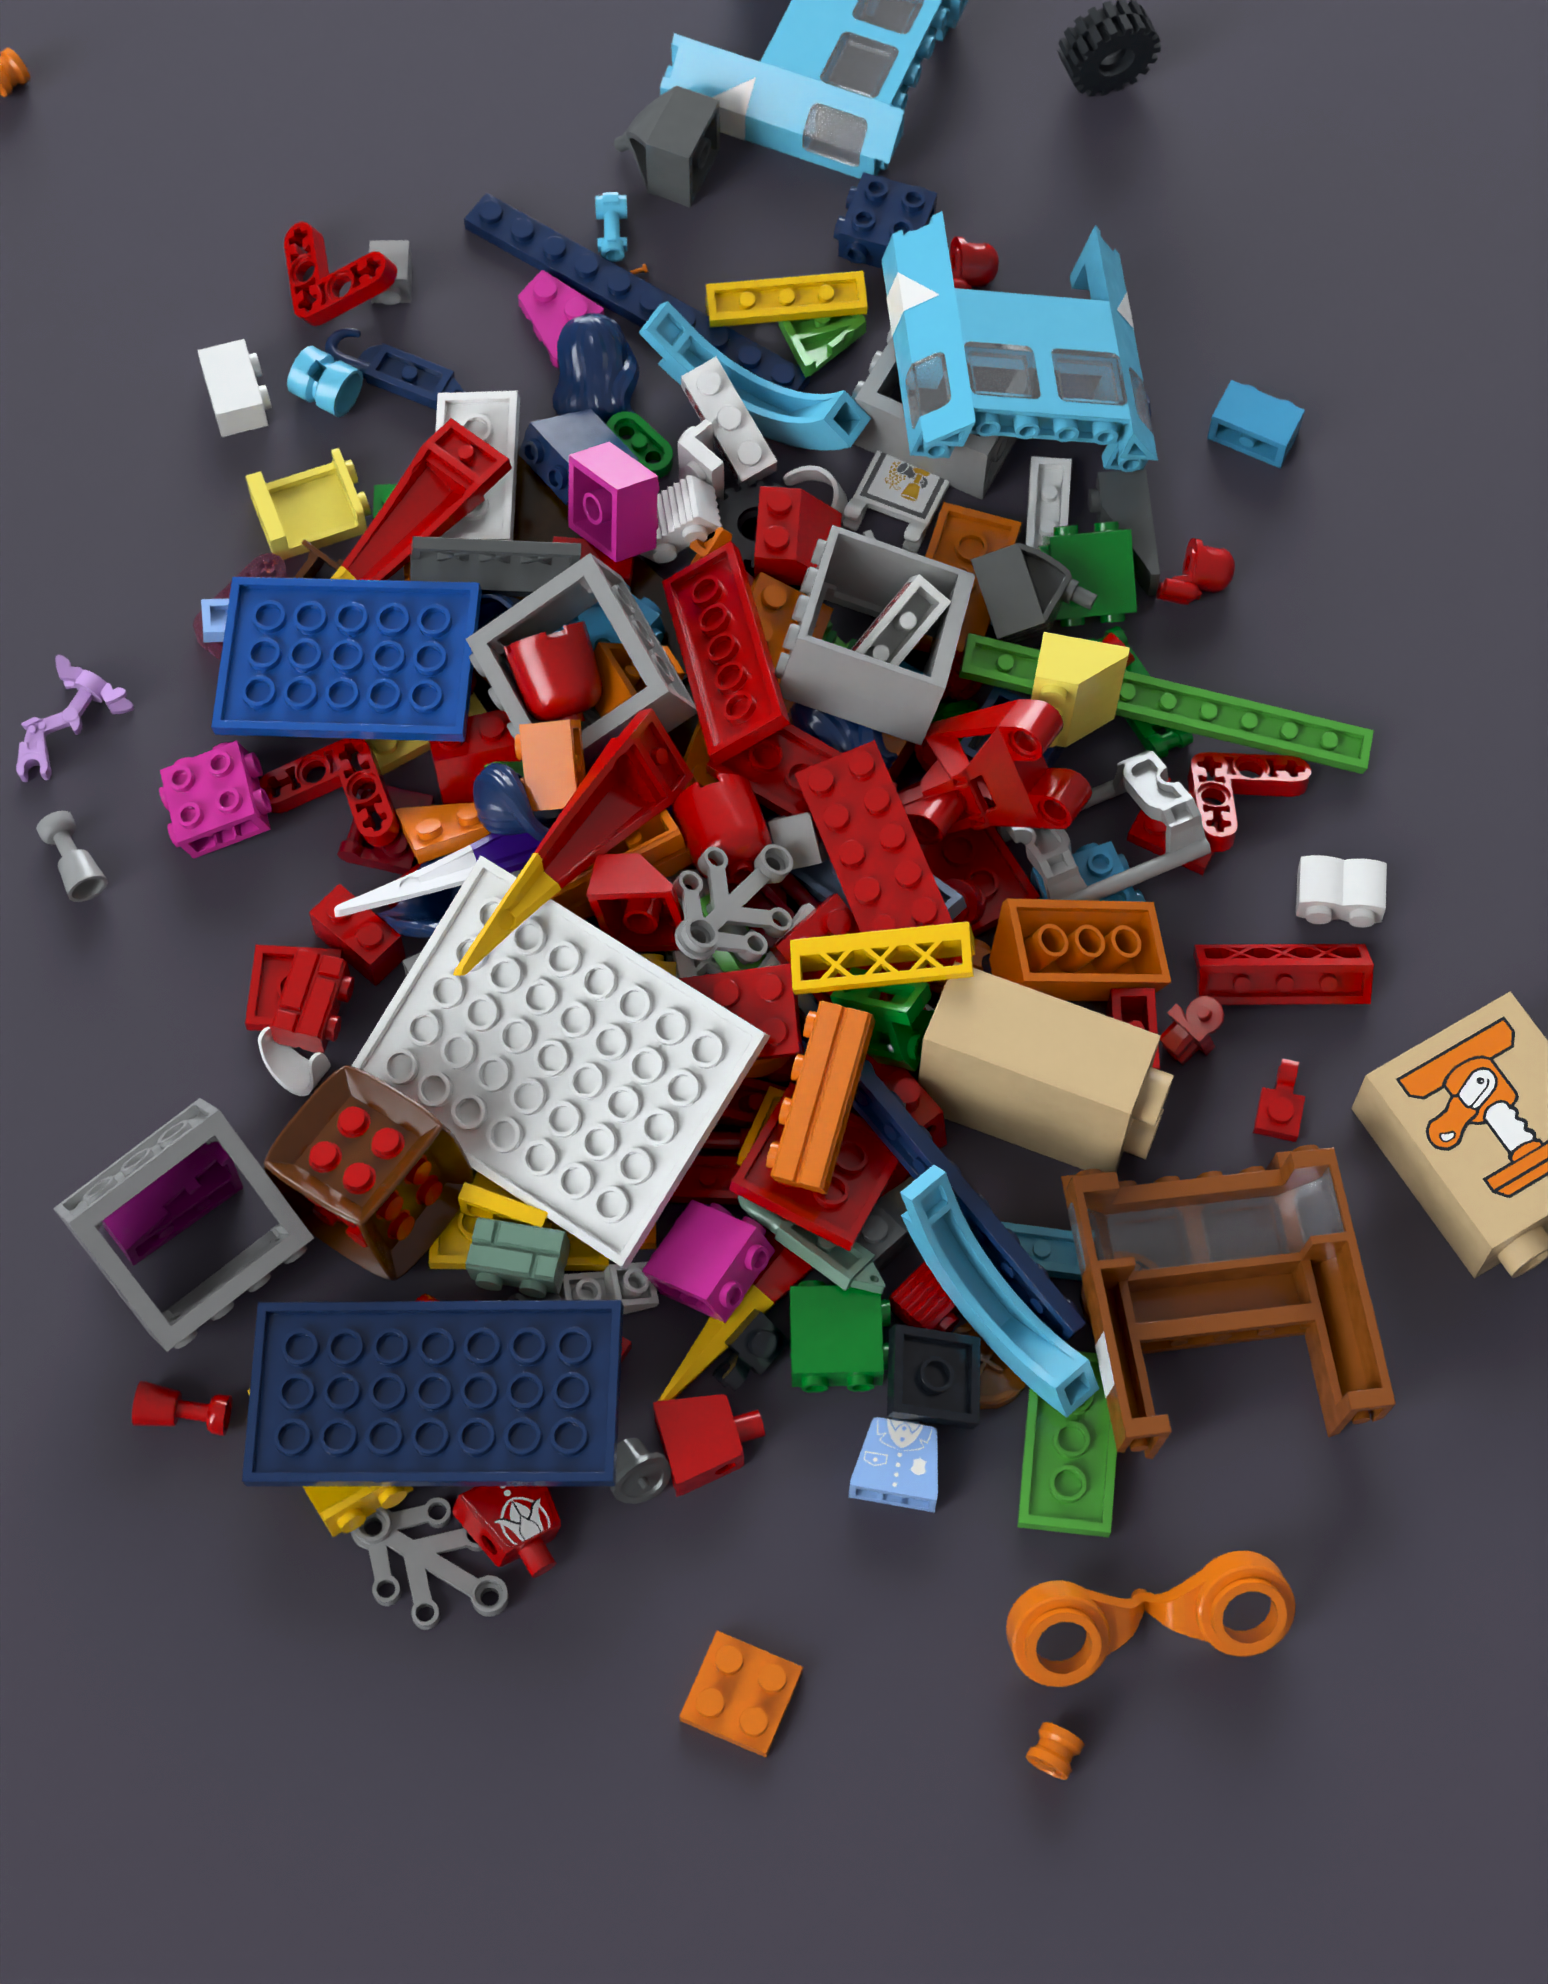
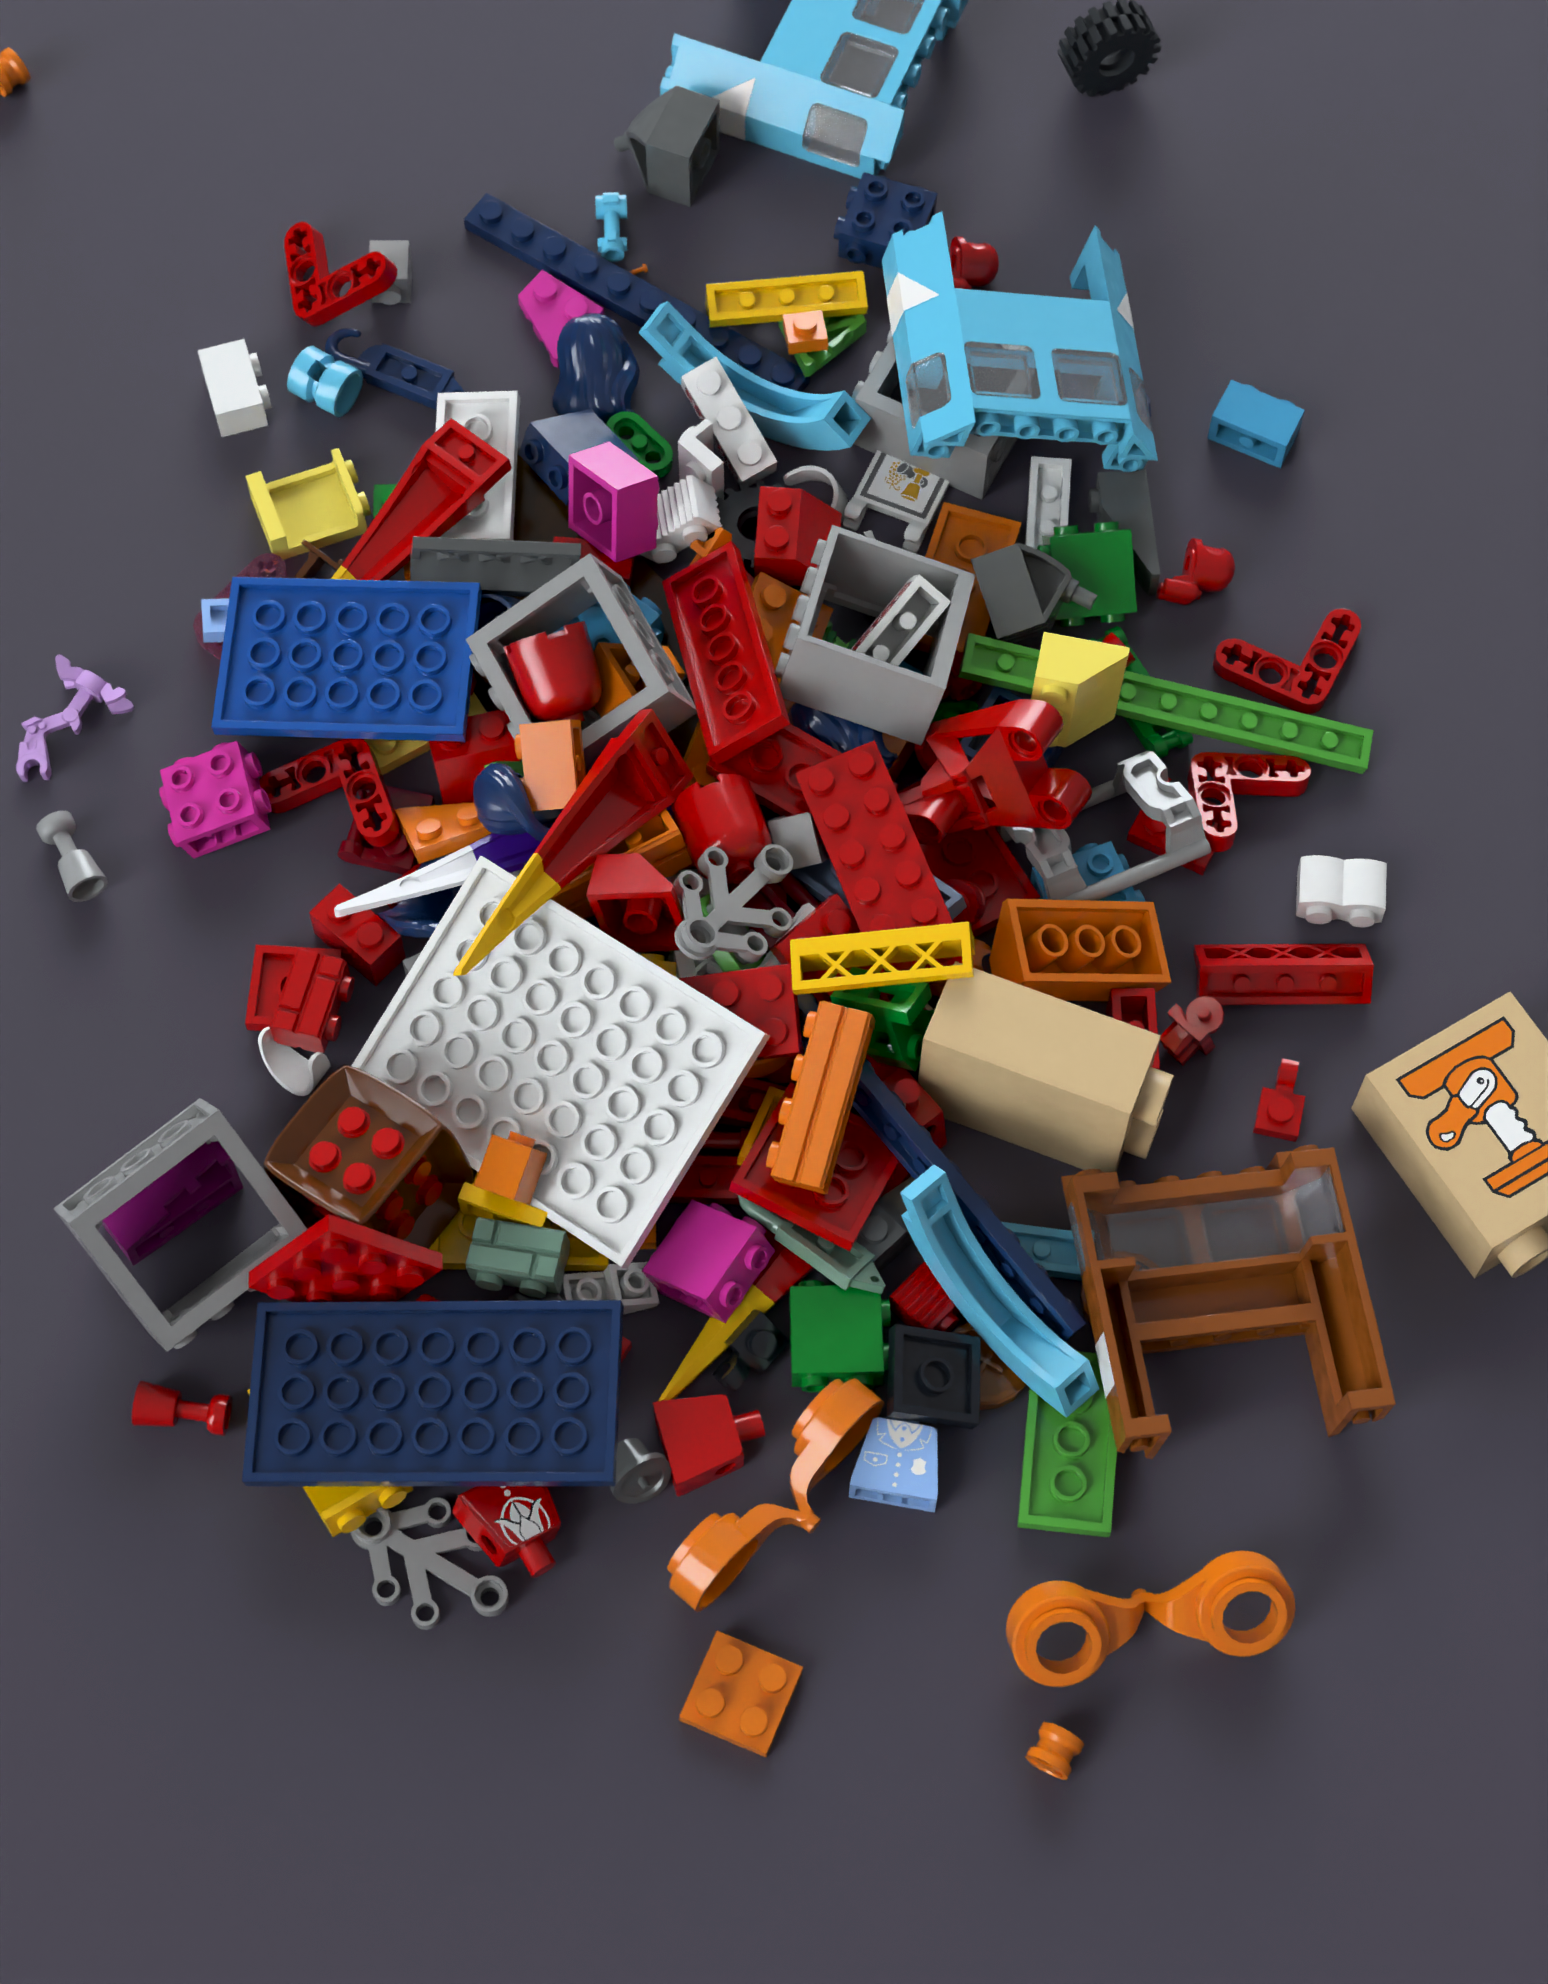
none -> red plate [248,1214,443,1302]
none -> orange brick [474,1131,548,1205]
none -> orange piece [667,1378,884,1612]
none -> plate [783,310,828,354]
none -> red beam [1213,608,1361,714]

